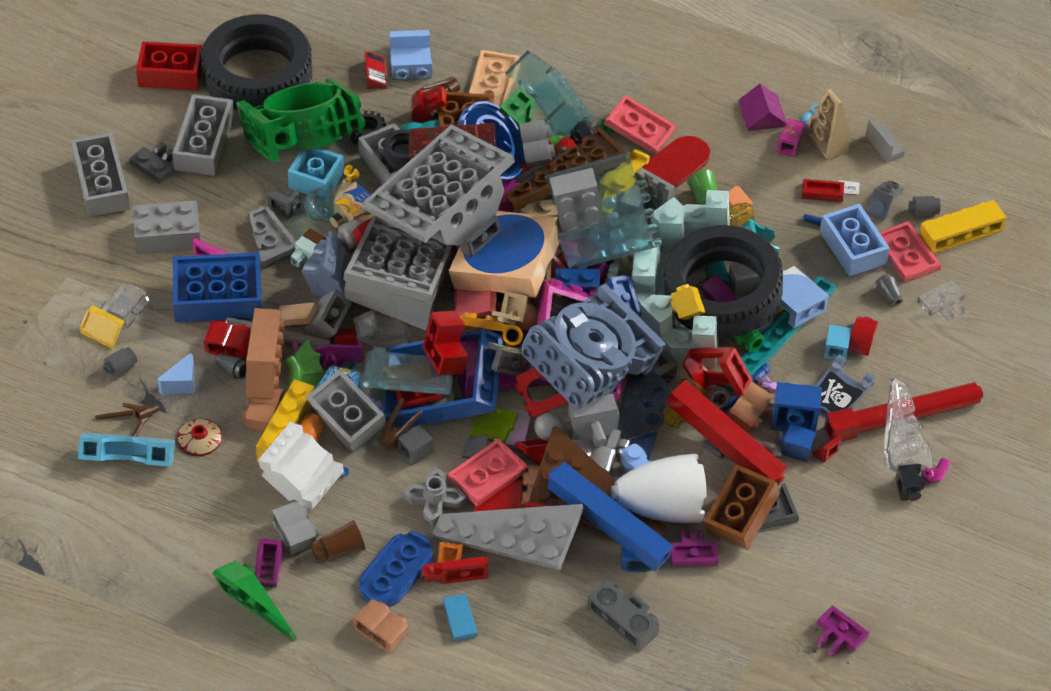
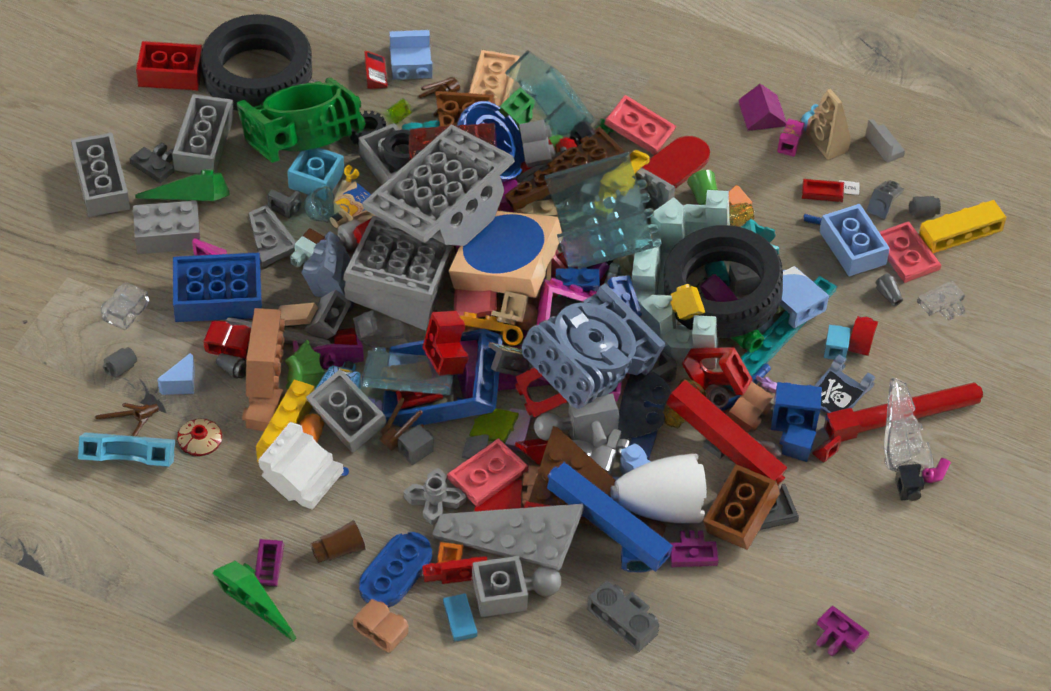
yellow piece [80,305,125,349] -> none
light grey brick [272,501,319,555] -> none
red brick [411,86,447,123] -> none
dark grey slope [461,214,501,258] -> none
light grey brick [550,168,606,241] -> none
none -> green wedge [135,169,230,201]
none -> clear neon green slope [387,98,412,124]
none -> light grey brick [472,556,561,617]

